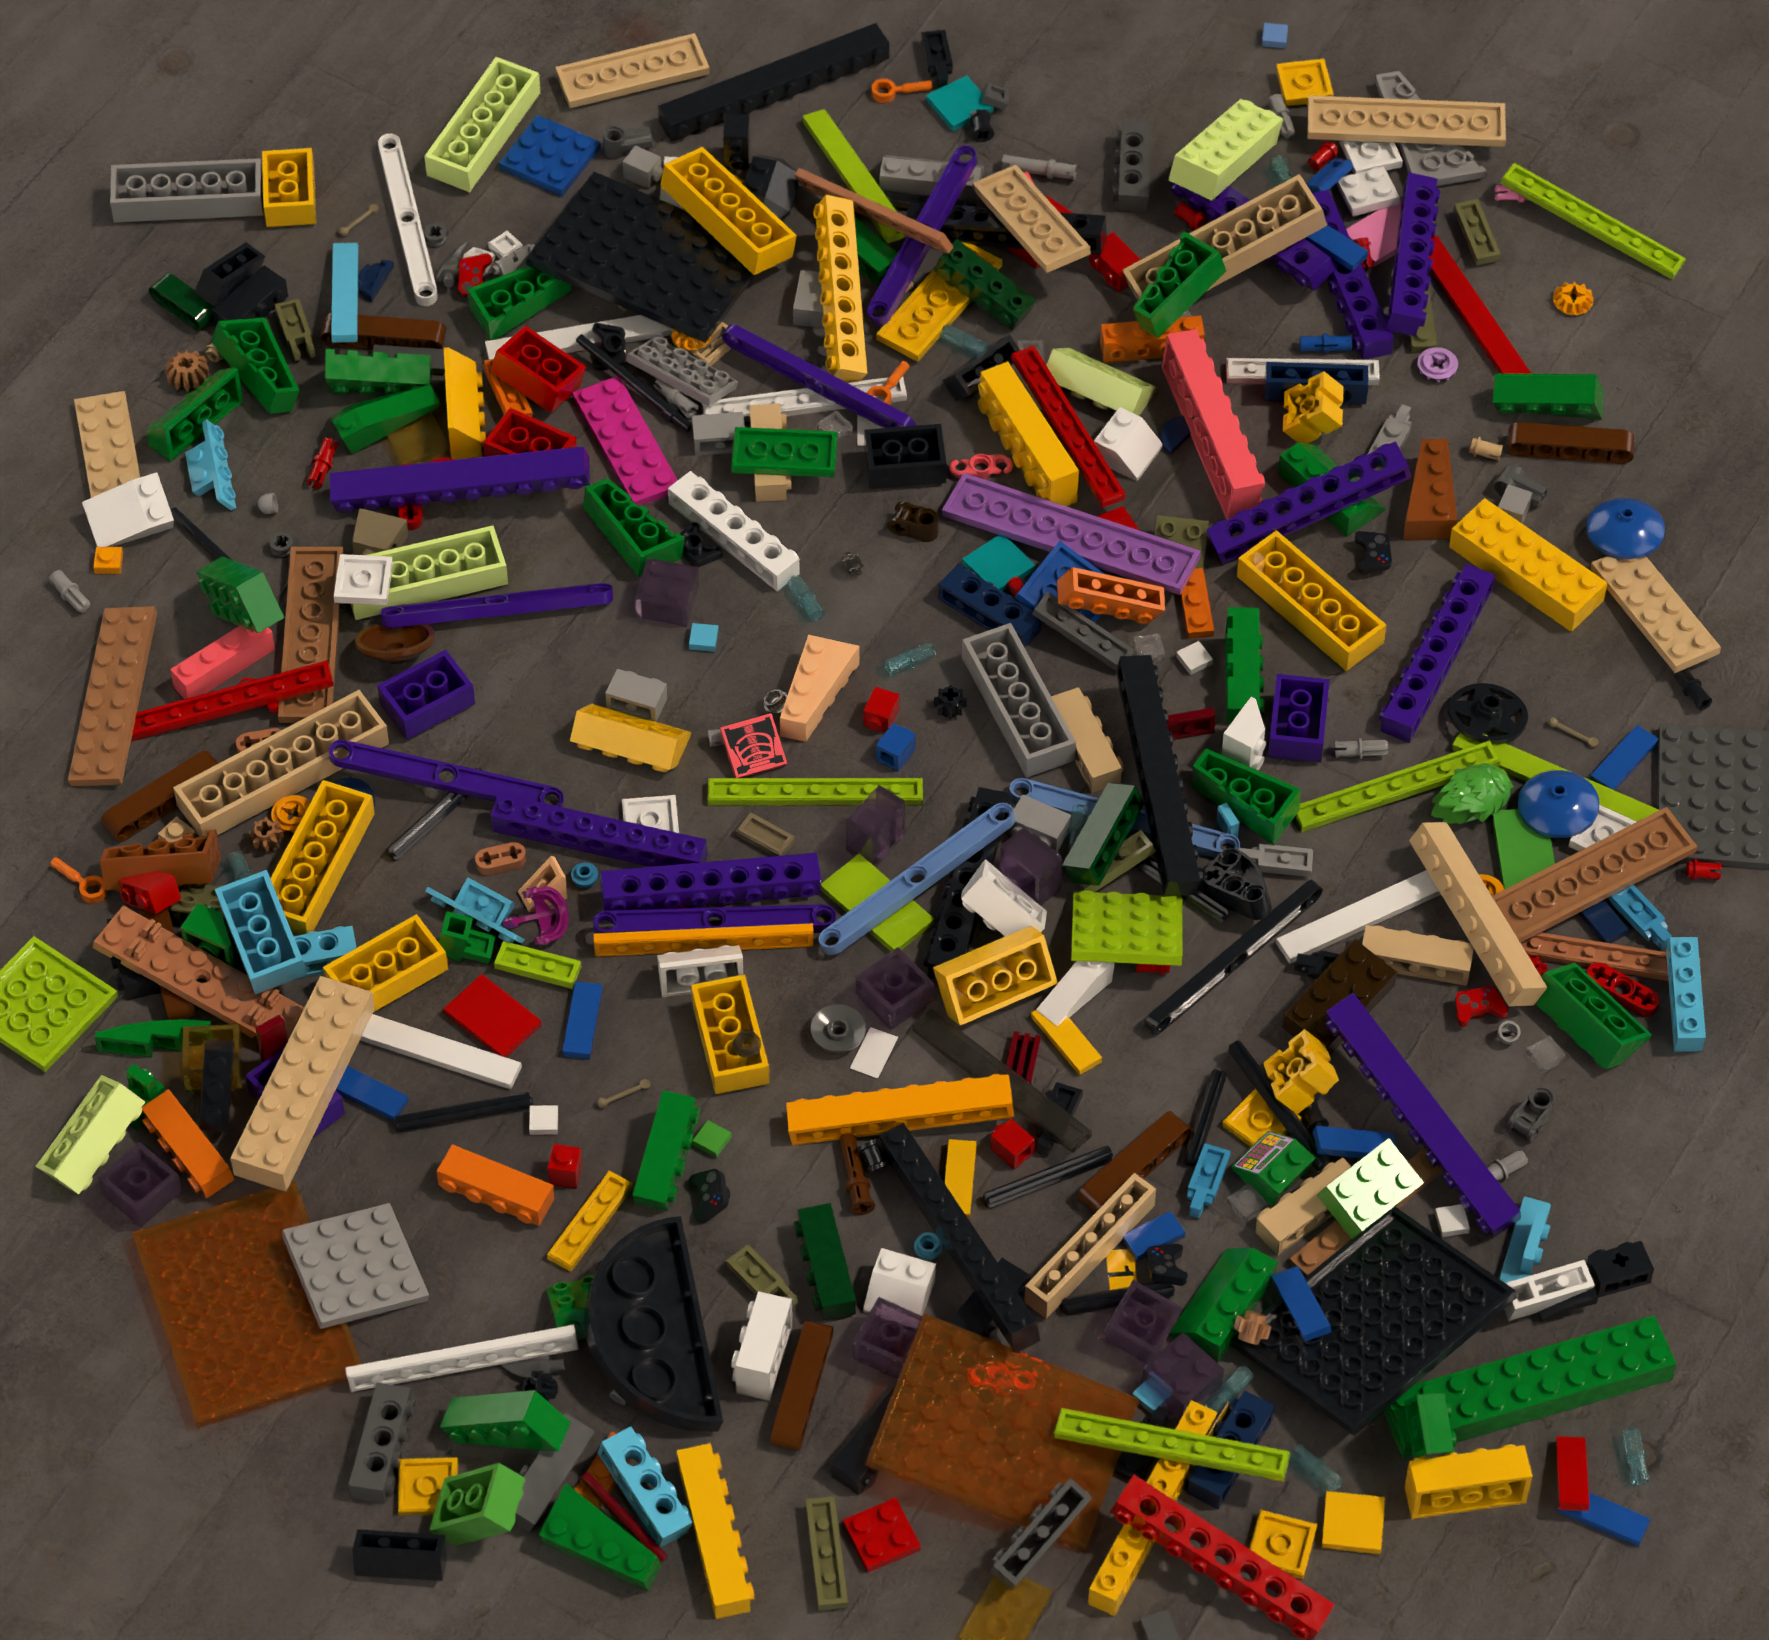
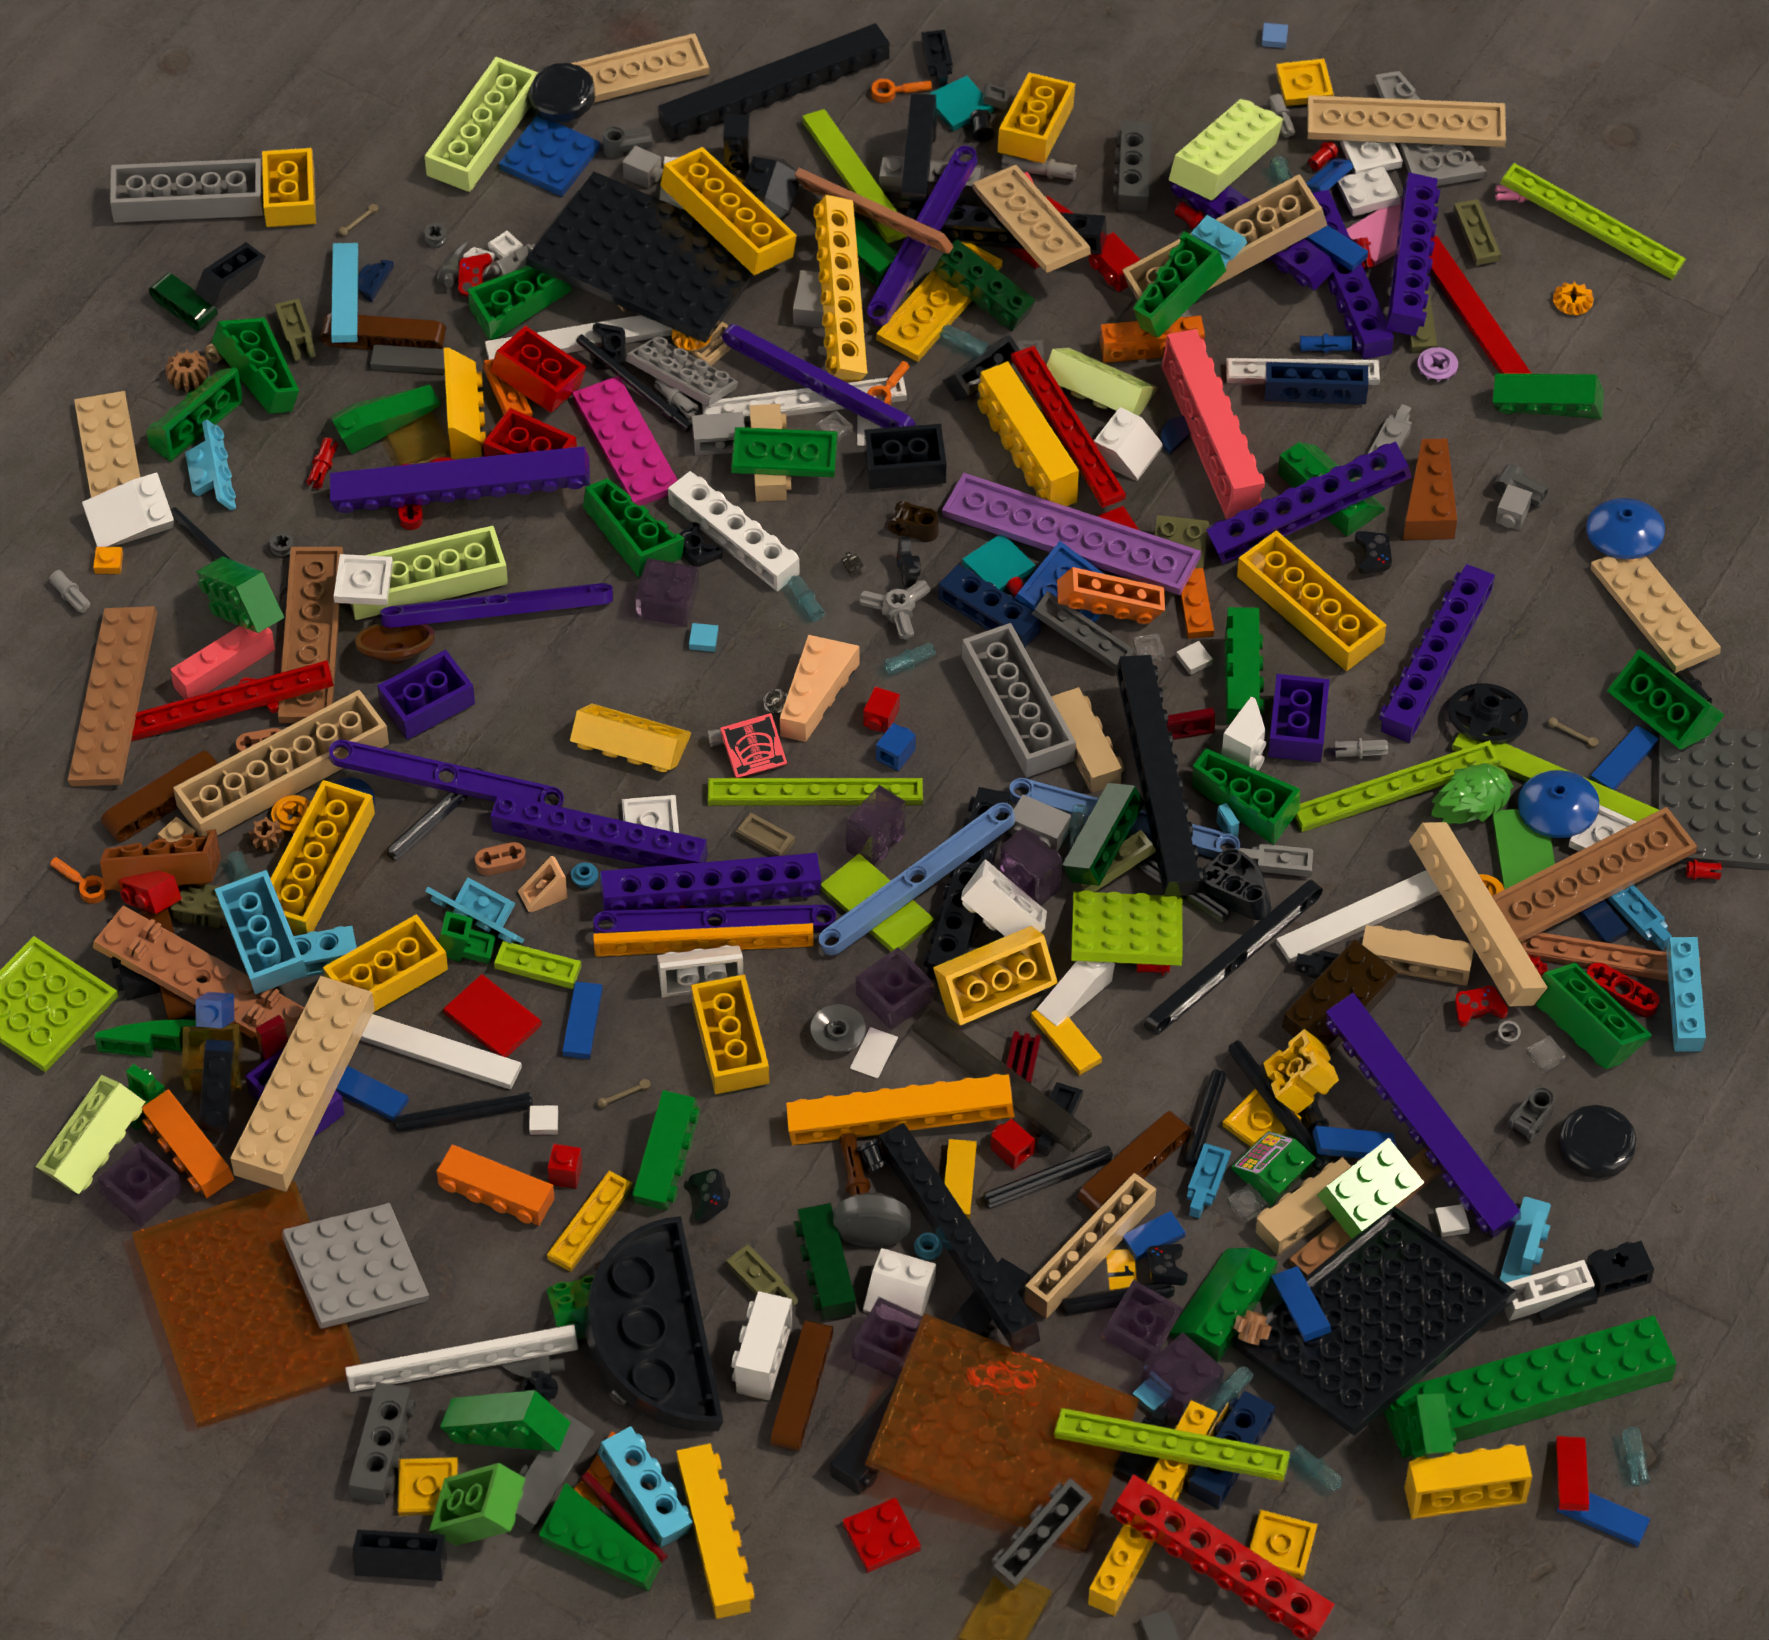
green slope [181,903,236,969] -> none
black brick [212,265,288,327] -> none
light grey hinge [257,493,278,514] -> none
green wedge [325,349,432,395] -> none
dark tan torso [352,508,408,555] -> none
white beam [378,134,437,306] -> none
magenta helmet [503,886,569,946] -> none
light grey brick [605,669,667,722] -> none
bright green tile [693,1120,732,1158] -> none
clear smoke plate [733,1030,761,1058] -> none
olive plate [806,1496,848,1611] -> none
black gear [934,685,967,719] -> none
coral piece [949,454,1013,479] -> none
yellow brick [1283,371,1343,444] -> none
yellow tile [1322,1491,1385,1554] -> none
yellow brick [1449,498,1608,632] -> none
tan pin [1469,437,1503,461] -> none
light grey axle [1487,1151,1528,1181] -> none
reddish brown beam [1508,422,1634,464] -> none
none -> blue brick [196,992,234,1028]
none -> black piece [528,63,595,122]
none -> dark grey piece [833,1193,911,1249]
none -> light grey bush [860,580,930,640]
none -> black piece [897,536,921,588]
none -> black beam [901,93,937,203]
none -> yellow brick [997,73,1075,163]
none -> medium azure plate [1191,215,1247,268]
none -> black piece [1558,1105,1637,1178]
none -> green slope [1607,649,1725,750]

